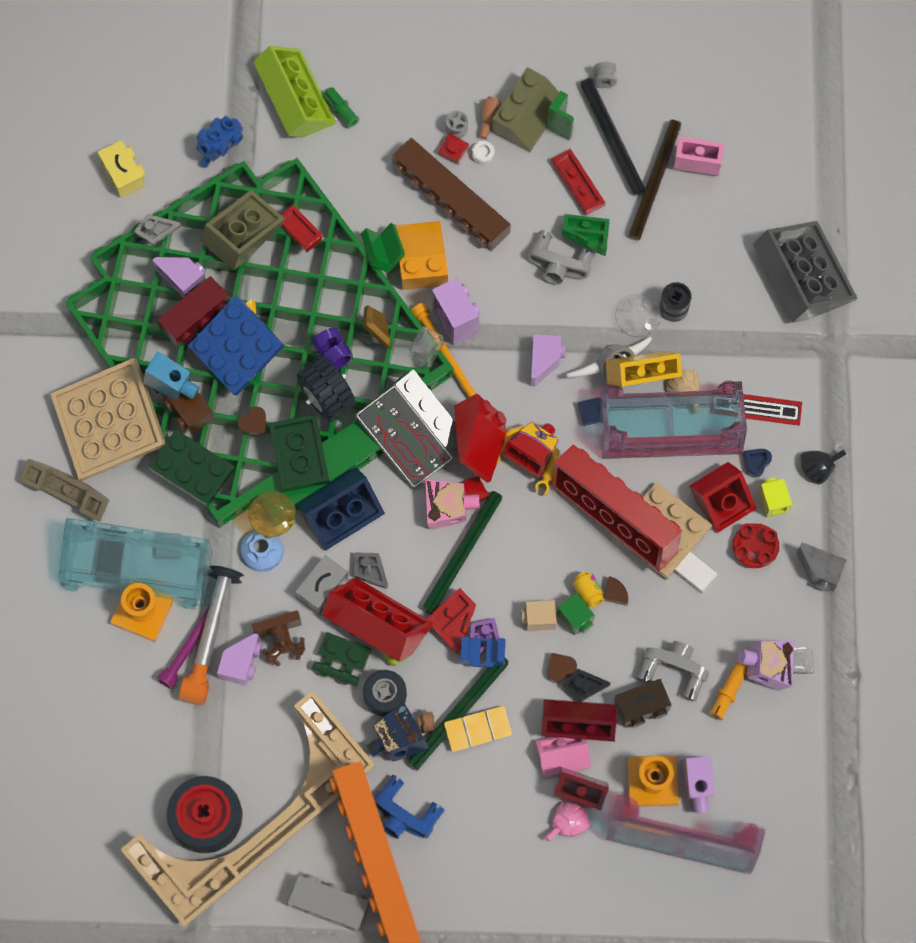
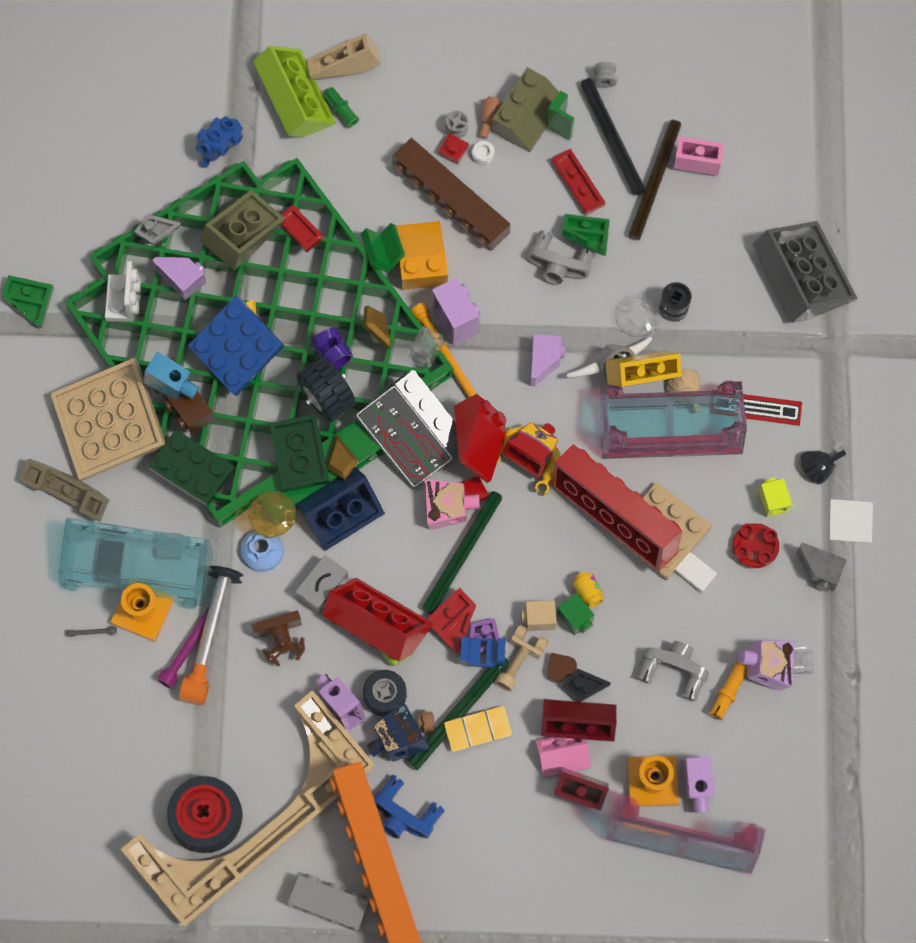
light yellow brick [98,140,146,198] -> none
dark red brick [157,276,230,347] -> none
lavender slope [217,634,263,686] -> none
reddish brown tile [238,406,266,435] -> none
dark green plate [311,632,372,687] -> none
flat silver piece [354,552,388,589] -> none
bright pink piece [545,801,590,842] -> none
dark blue tile [577,397,607,426] -> none
reddish brown tile [604,576,628,606] -> none
dark brown brick [614,678,672,728] -> none
red slope [689,462,757,533] -> none
dark blue tile [743,448,772,478] -> none
none -> green wing [2,275,54,329]
none -> dark grey hinge [66,626,117,637]
none -> white bracket [105,261,141,322]
none -> tan slope [307,33,381,79]
none -> lavender torso [316,674,366,732]
none -> pearl gold piece [326,435,359,481]
none -> tan bar [495,625,549,691]
none -> white sticker [829,499,873,543]

